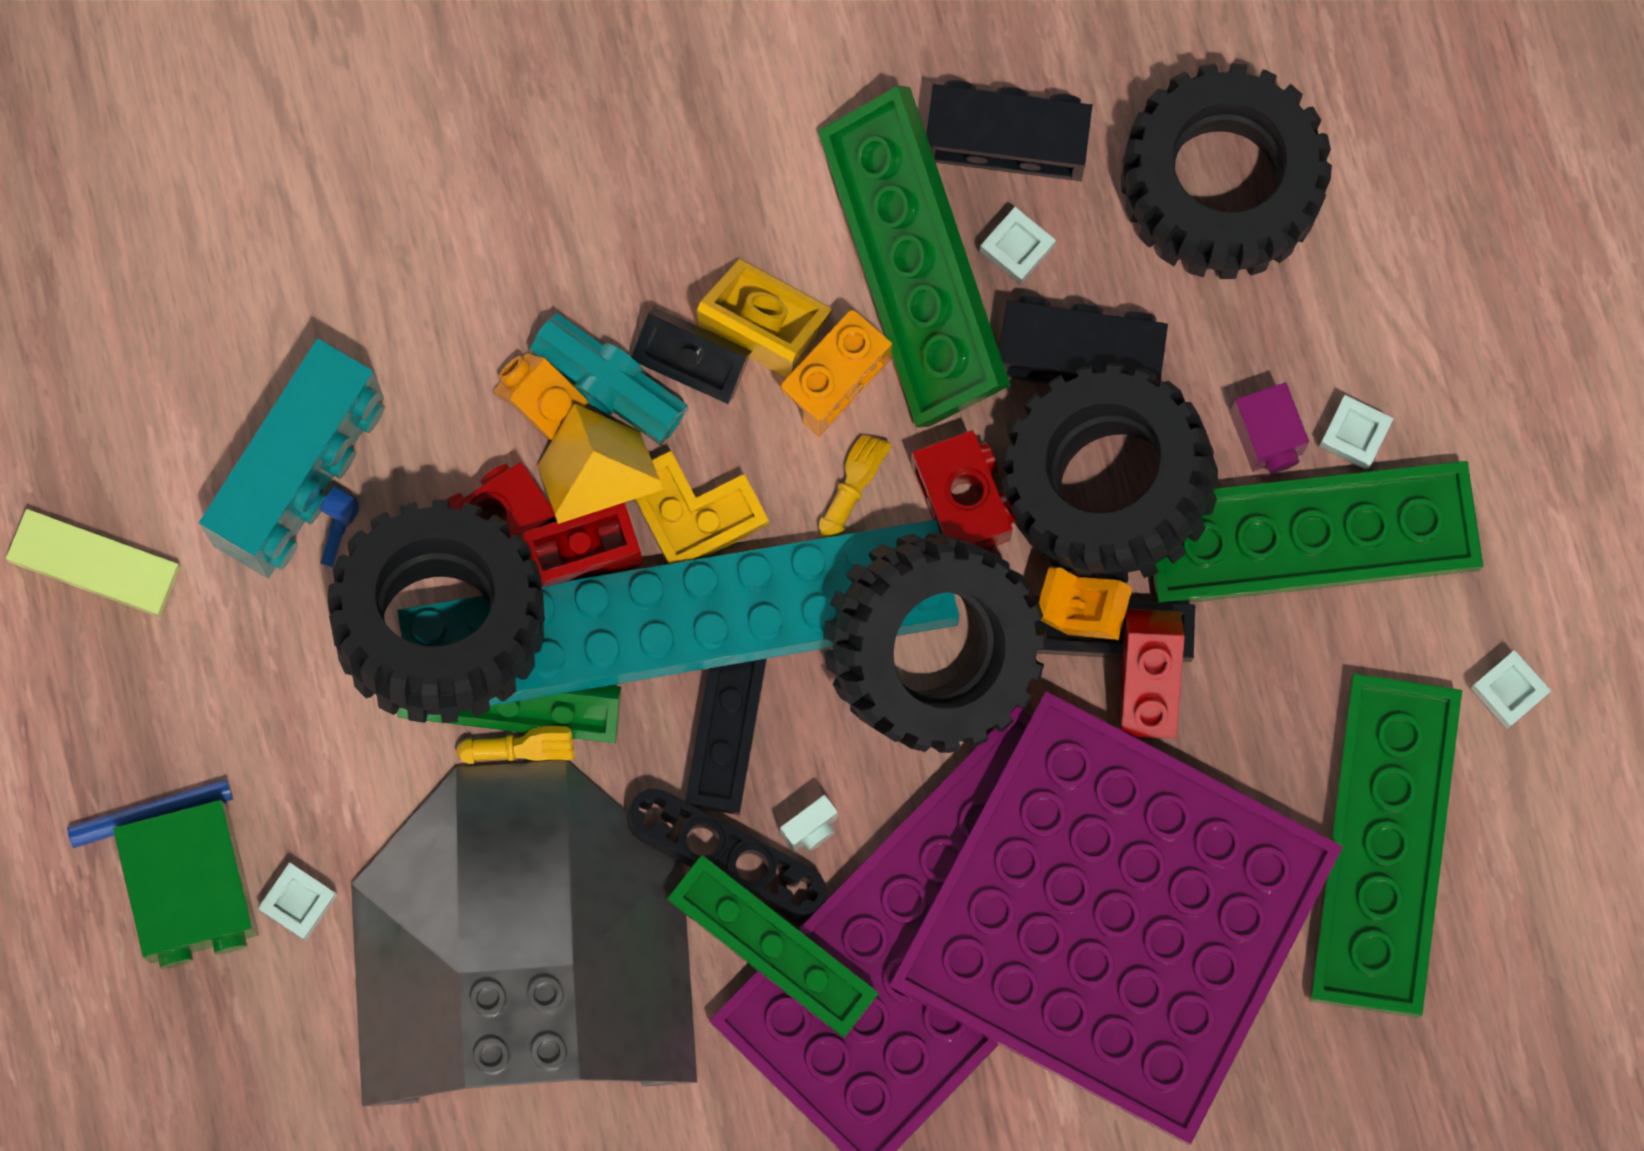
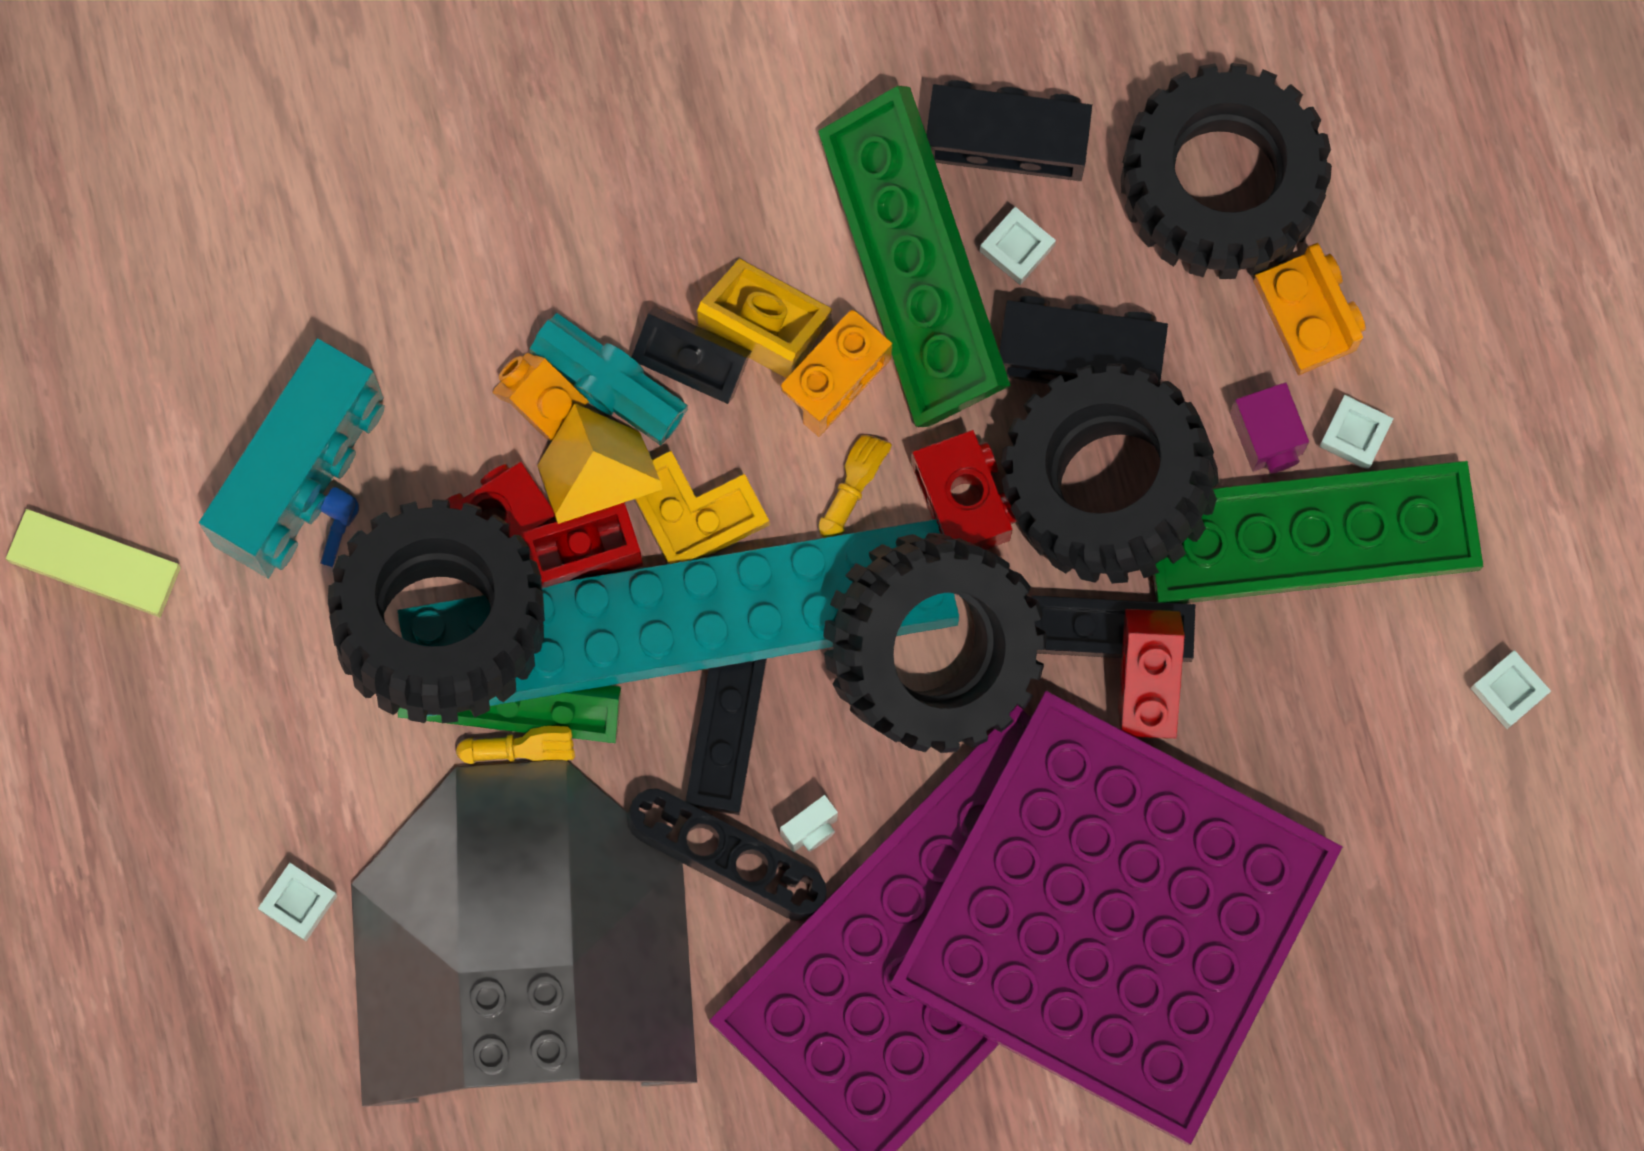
blue bar [67,779,234,848] -> none
green brick [113,800,259,969] -> none
green plate [667,855,879,1039] -> none
light orange bracket [1039,567,1133,640] -> none
green plate [1309,673,1462,1018] -> none
none -> light orange bracket [1253,242,1366,376]

